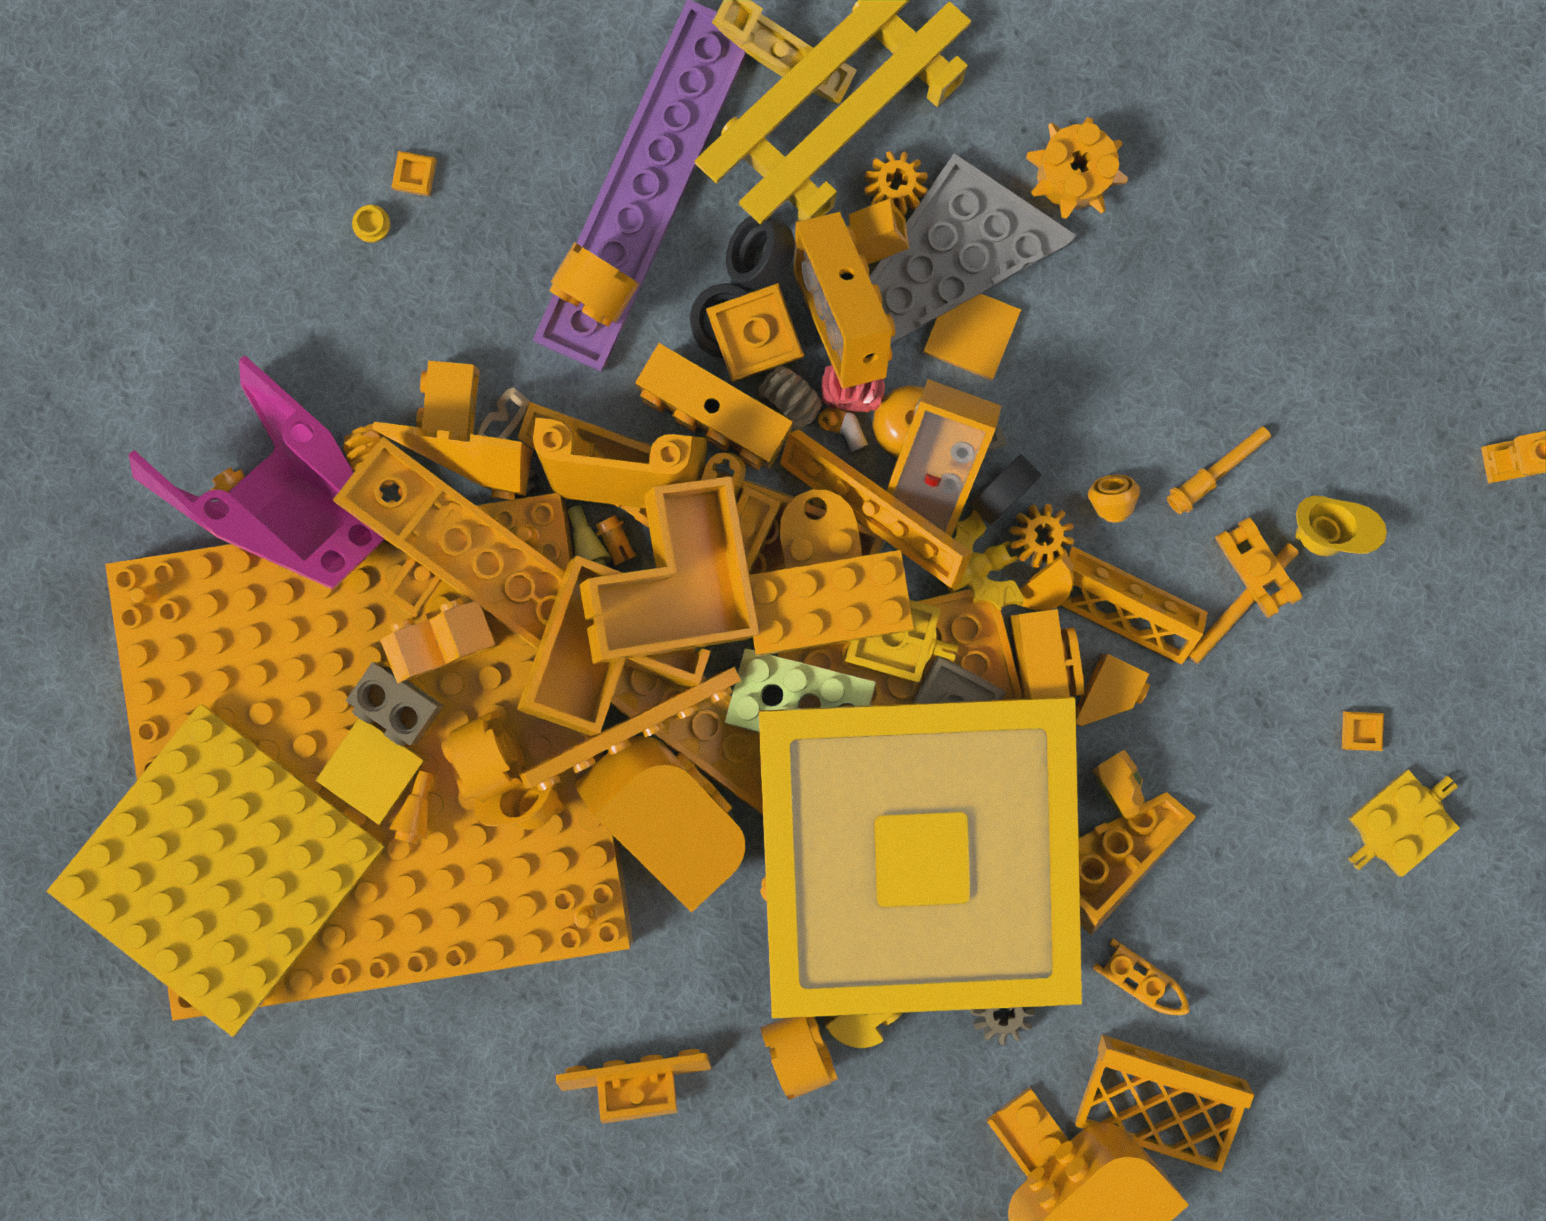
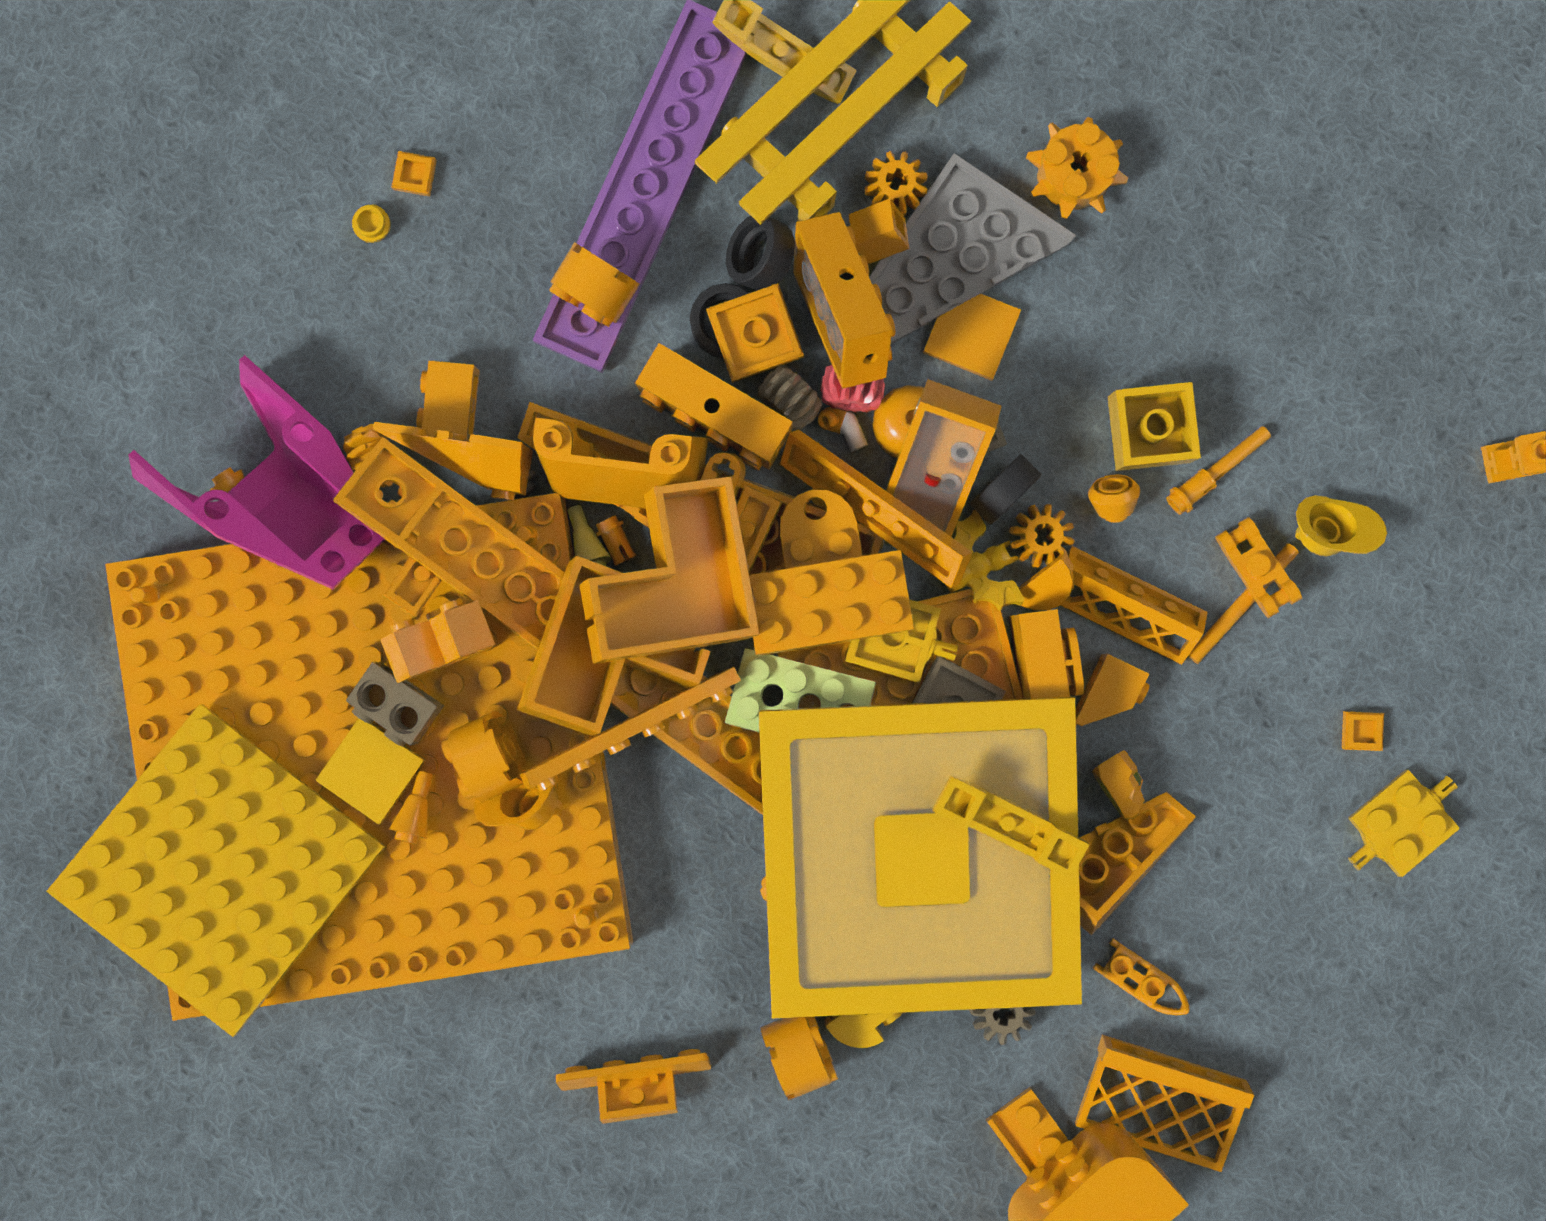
tan helmet [476,388,530,439] -> none
light orange brick [573,736,745,913] -> none
none -> yellow slope [932,775,1090,879]
none -> yellow brick [1108,382,1201,471]

